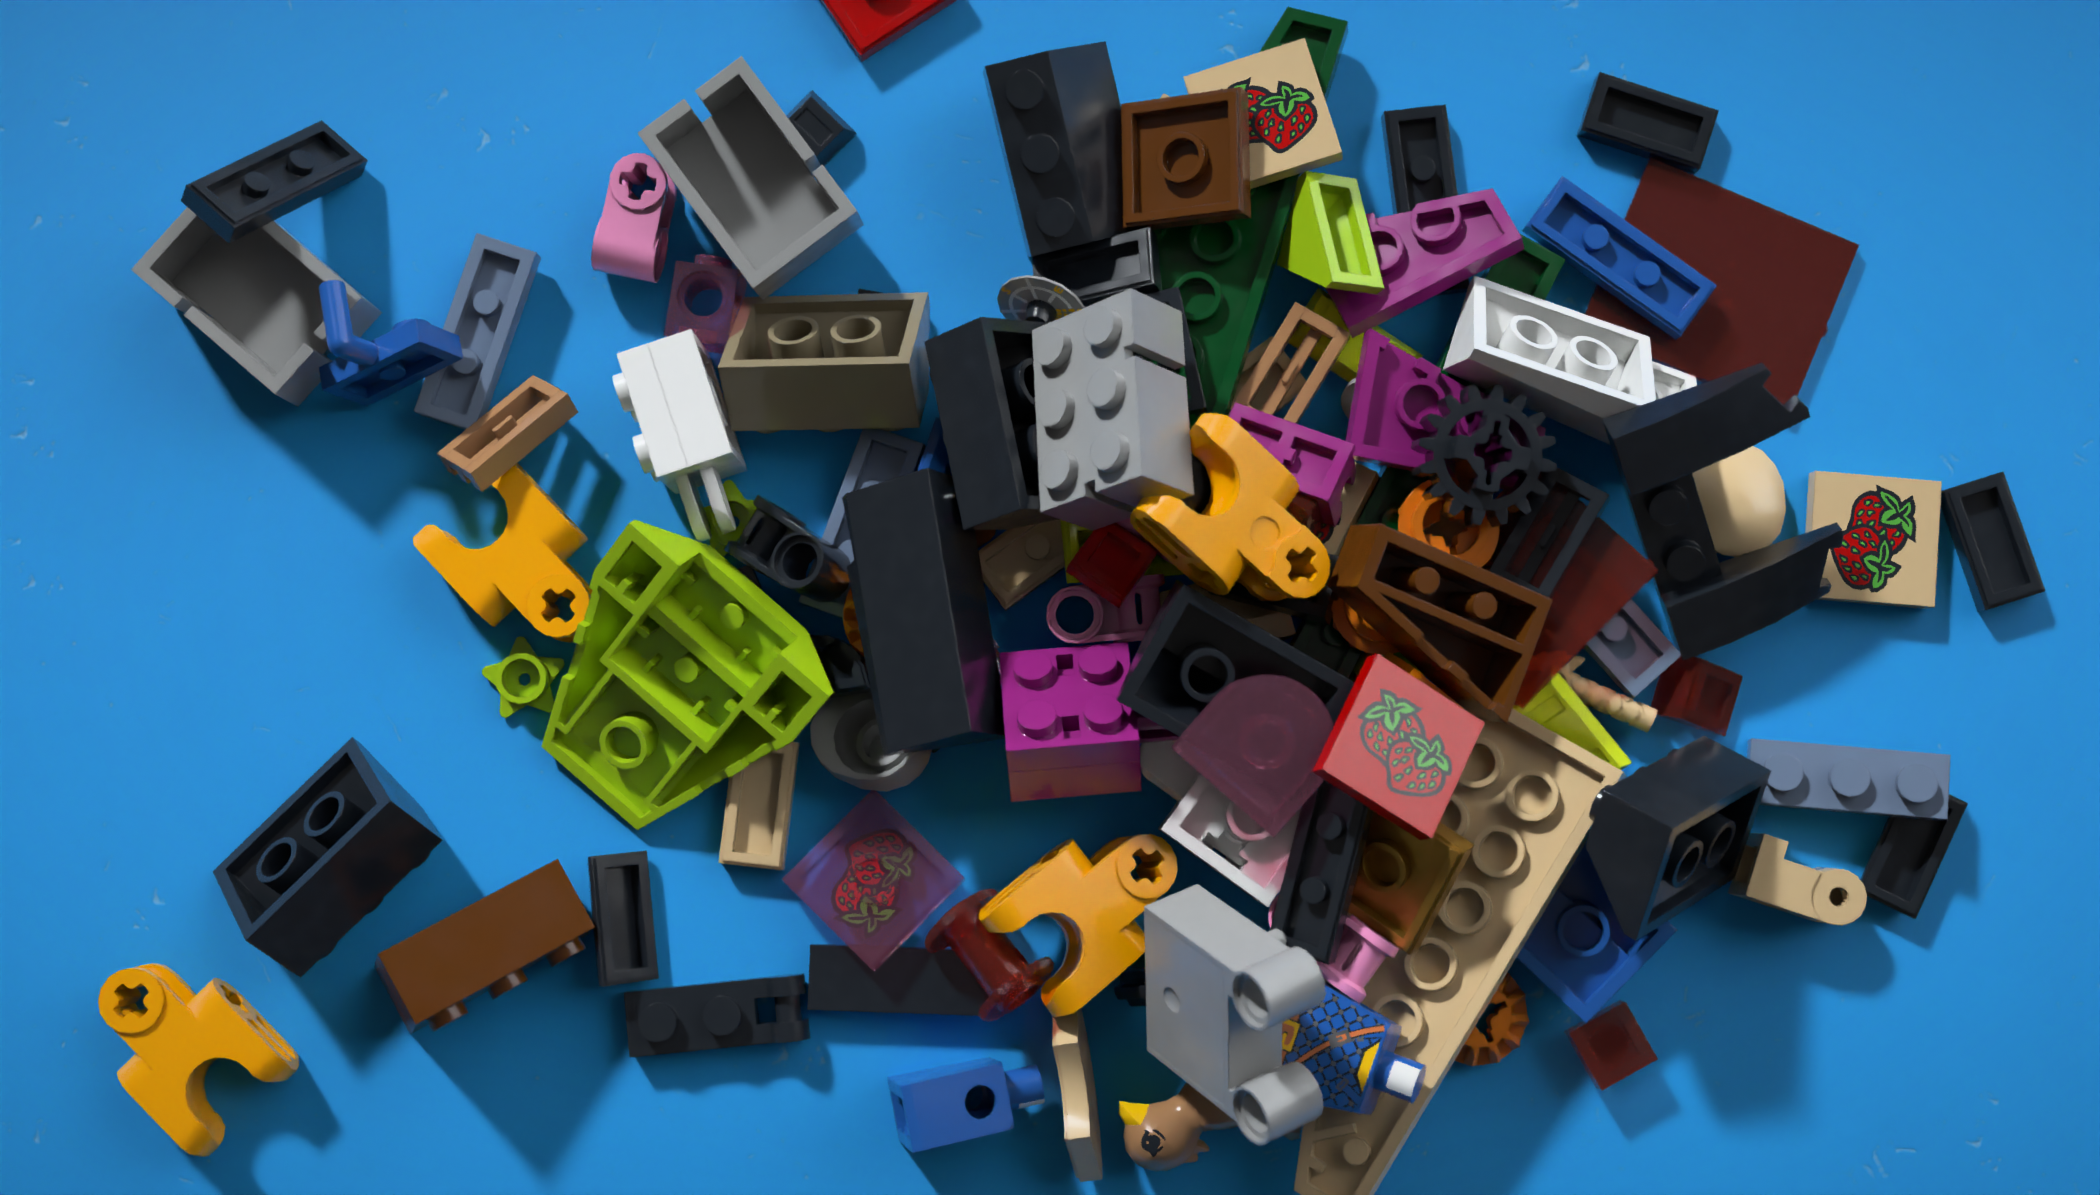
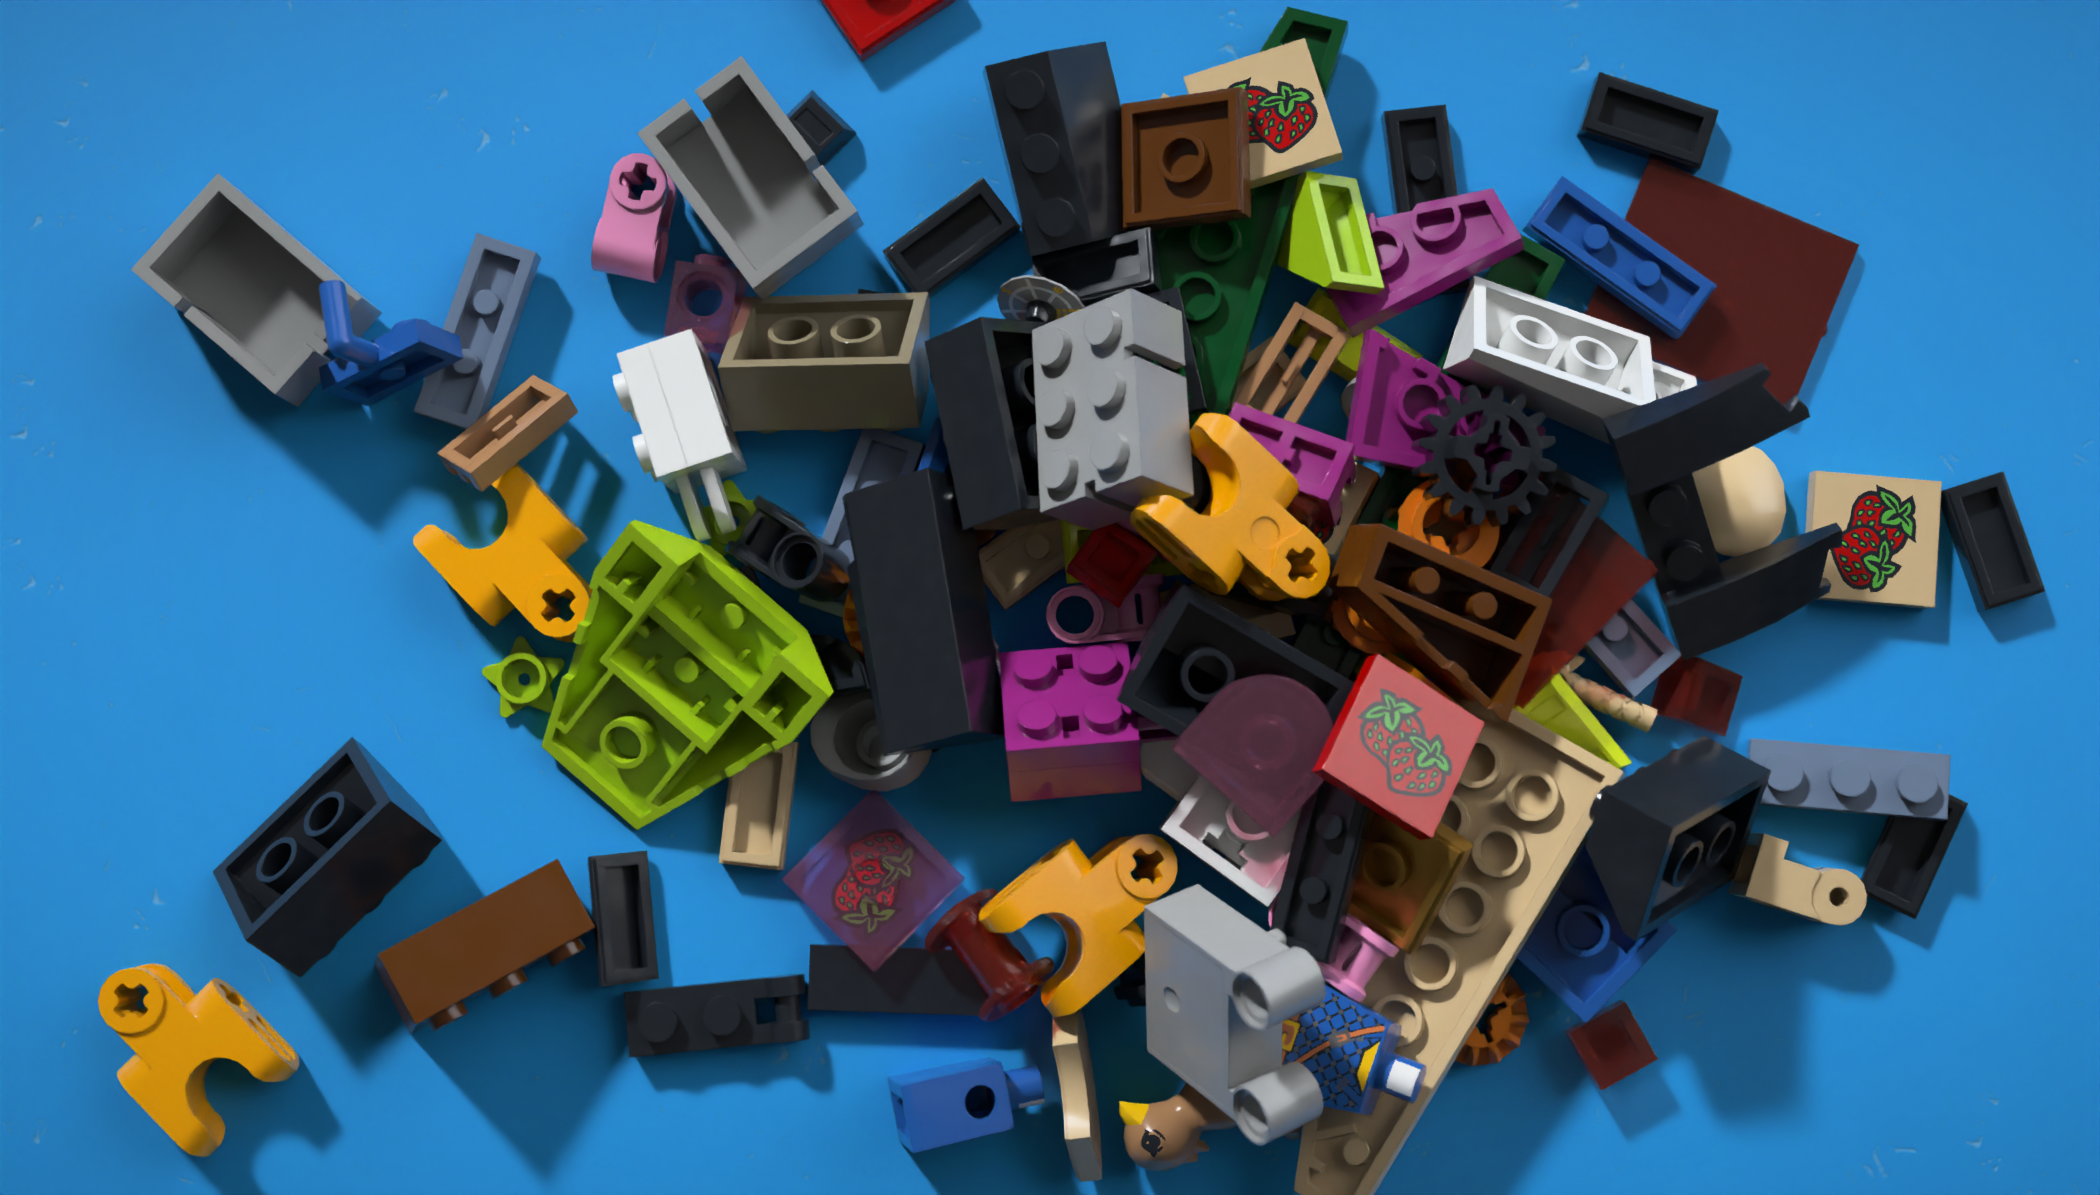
black tile [181,120,368,243] -> none
none -> black tile [882,177,1021,299]

